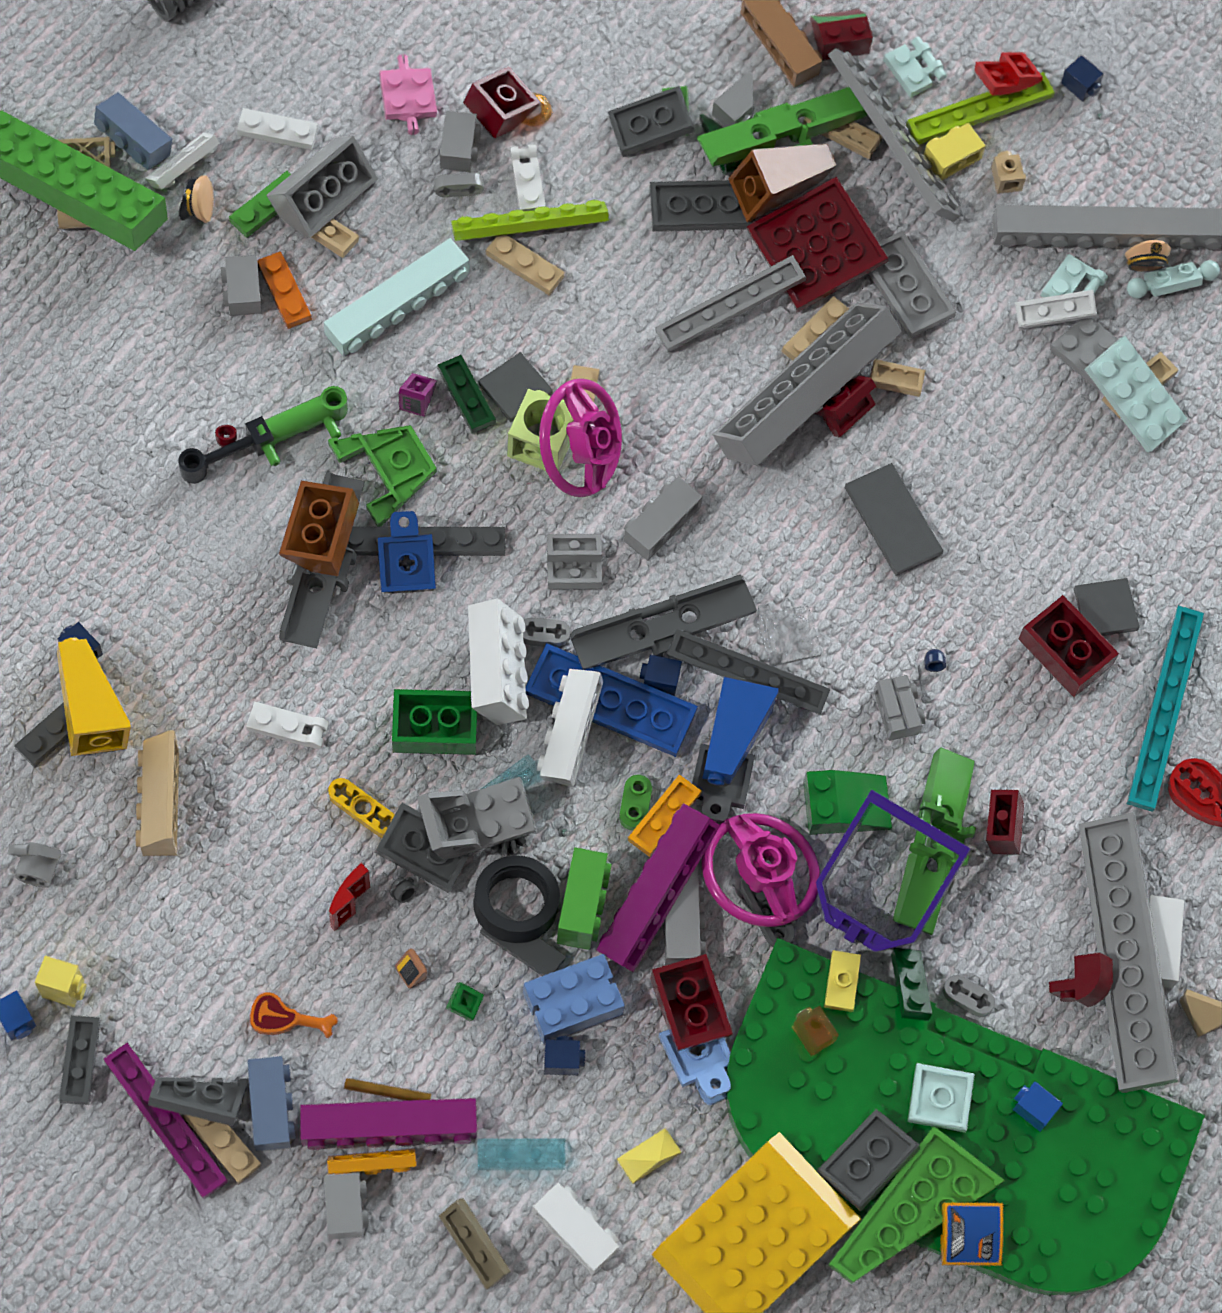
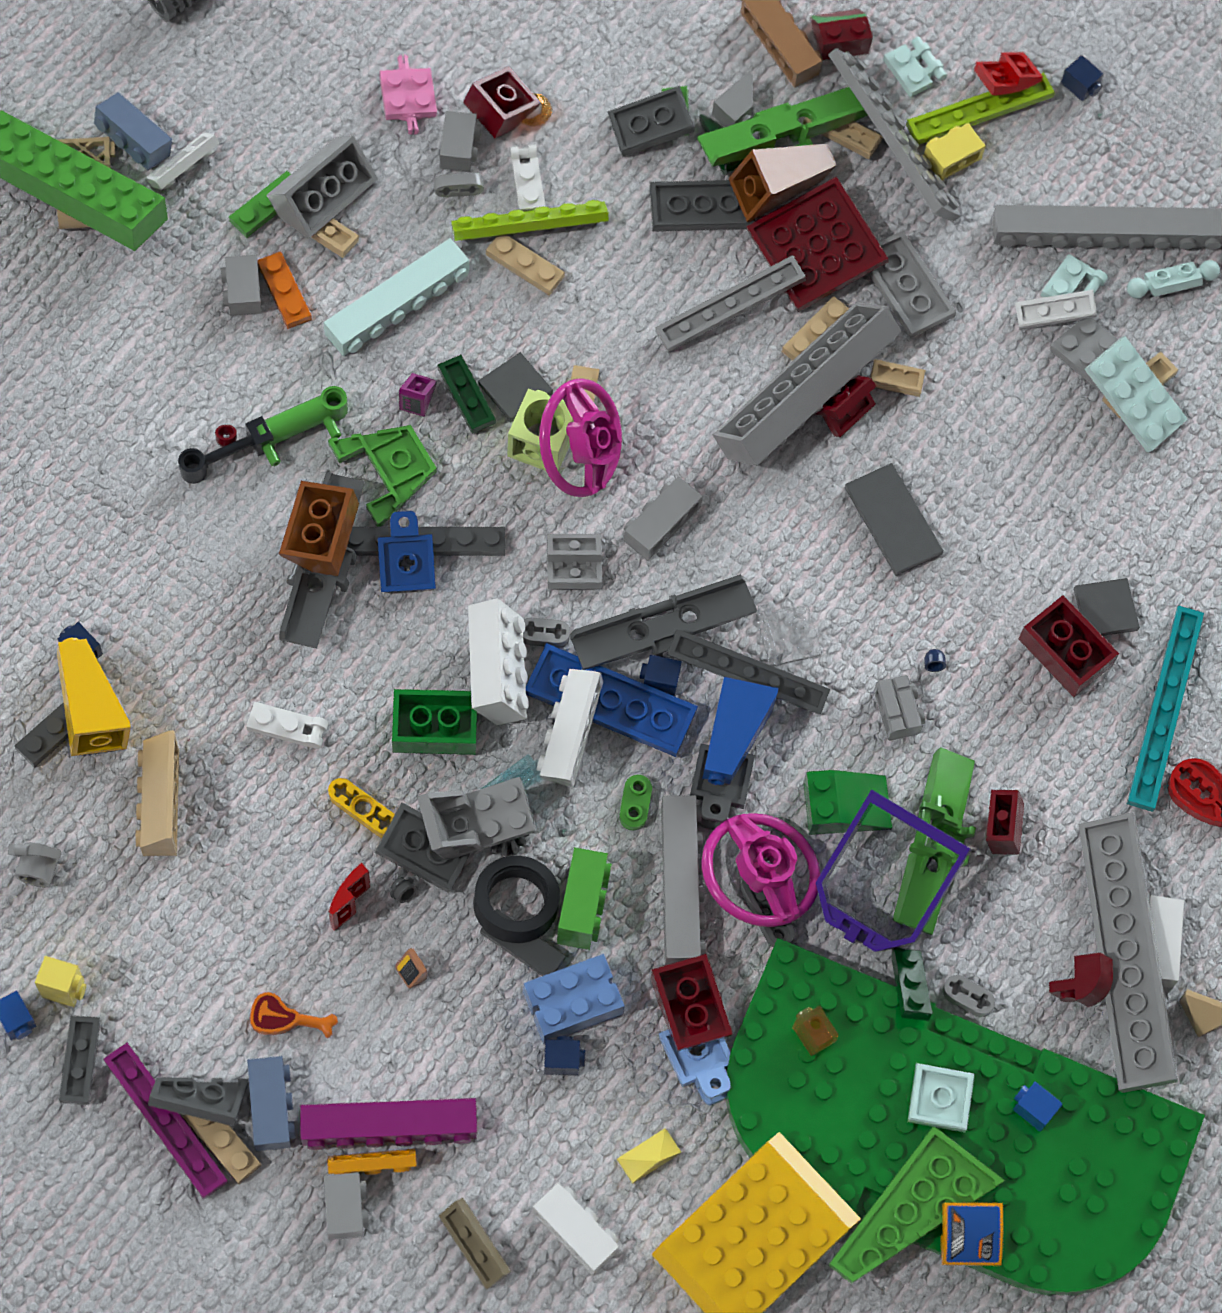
light nougat piece [179,175,214,223] -> none
white plate [237,108,318,150] -> none
pearl gold bar [344,1078,431,1101] -> none
green tile [446,982,484,1021] -> none
clear light blue plate [478,1139,565,1170] -> none
magenta brick [596,803,720,972] -> none
light orange plate [627,774,701,857] -> none
dark grey tile [817,1109,920,1211] -> none
light yellow plate [824,950,861,1012] -> none
tan brick [991,151,1026,194] -> none
piece [1125,240,1171,272] -> none

